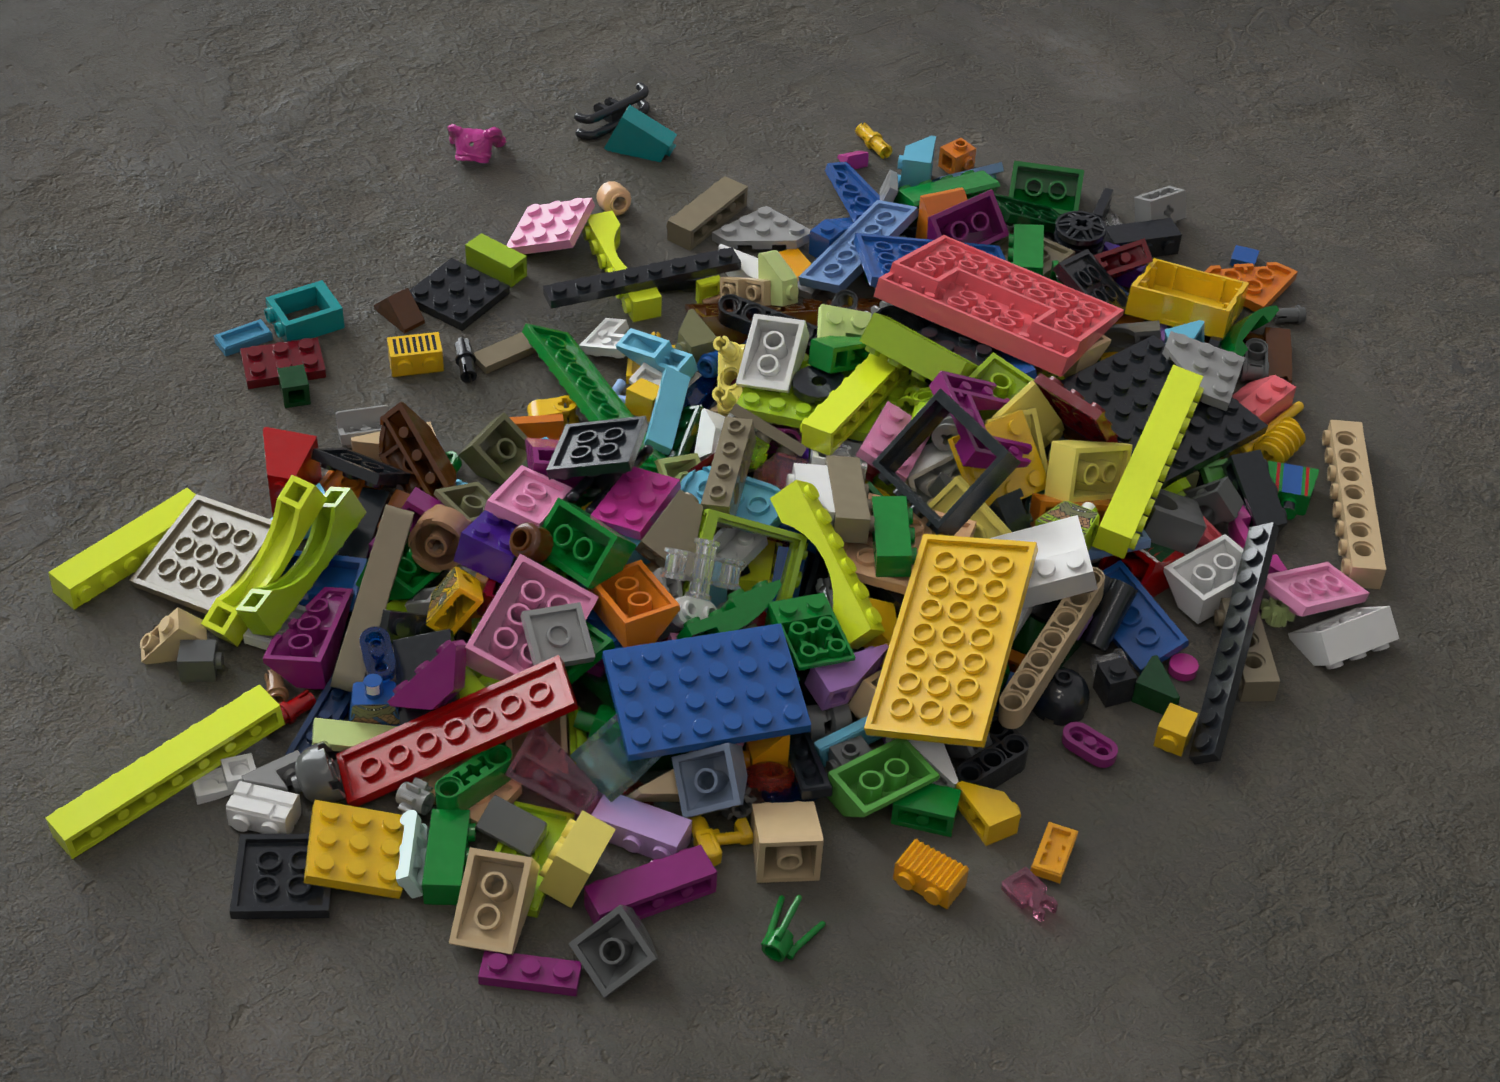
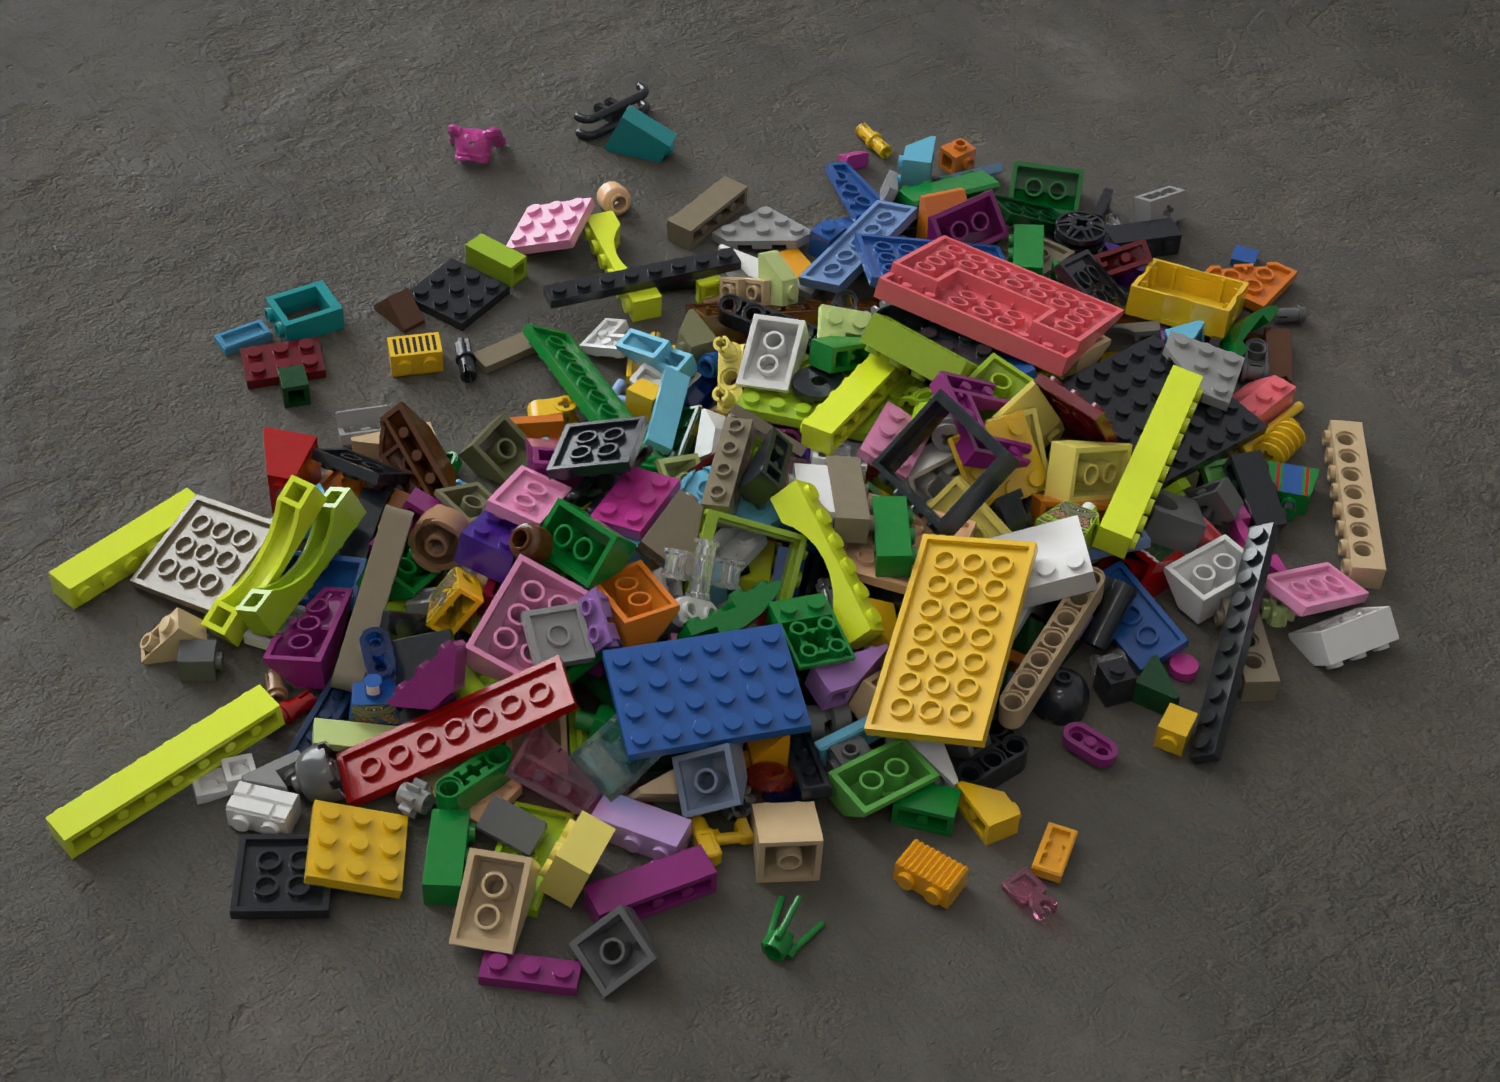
light aqua plate [396,810,429,899] -> none
none -> medium lavender hinge [578,587,621,655]
none -> black slope [737,427,793,509]

